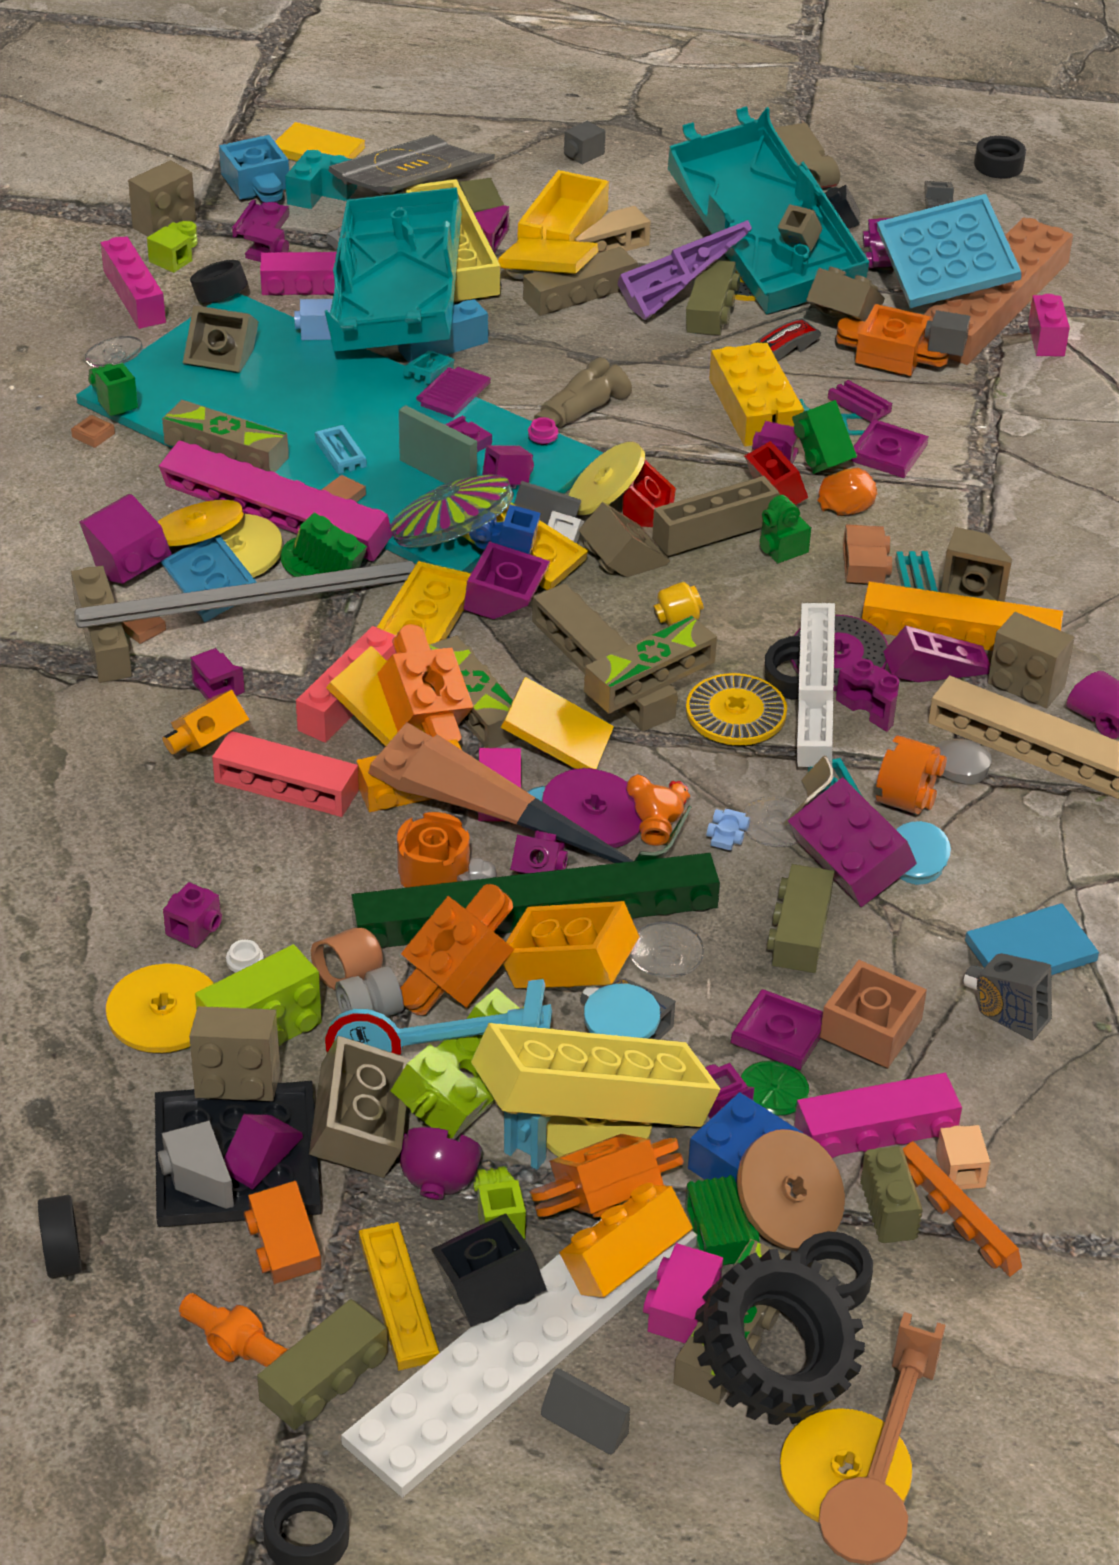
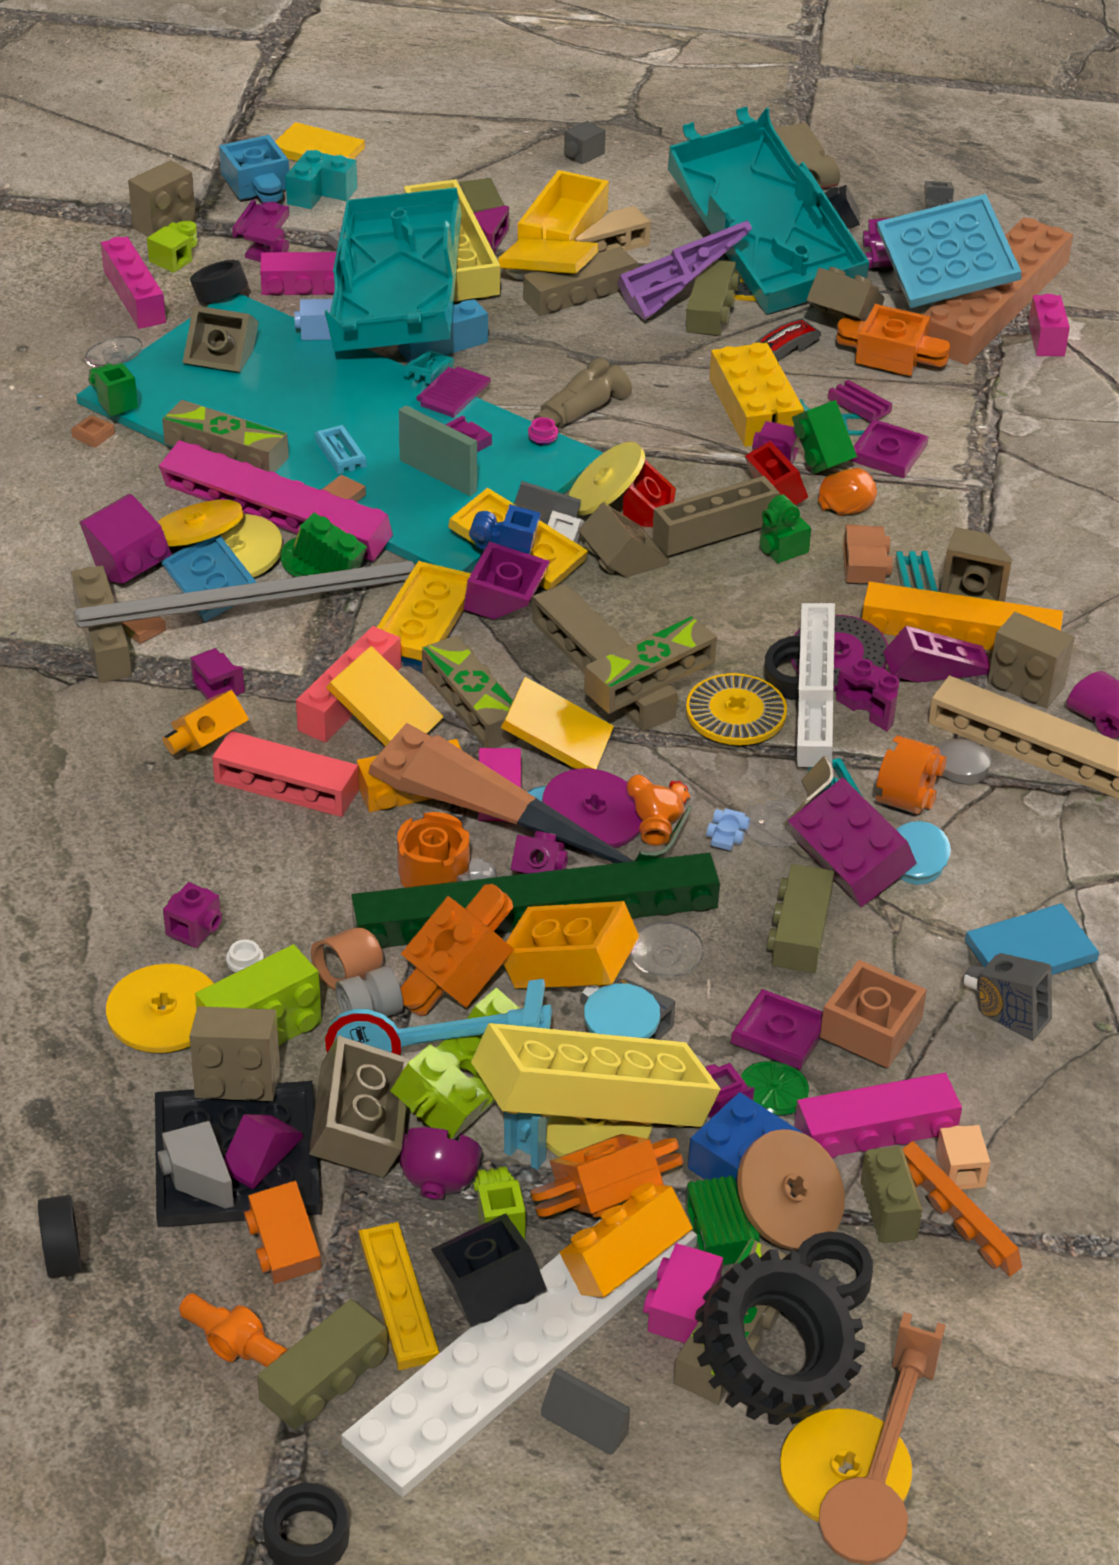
dark grey hinge [329,134,495,196] -> none
orange brick [377,624,474,742] -> none
dish [390,475,514,547] -> none
magenta brick [482,445,534,489] -> none
yellow head [653,582,704,626] -> none
dark tan brick [778,204,823,252] -> none
dark grey brick [924,310,971,356] -> none
black tyre [974,135,1026,179] -> none

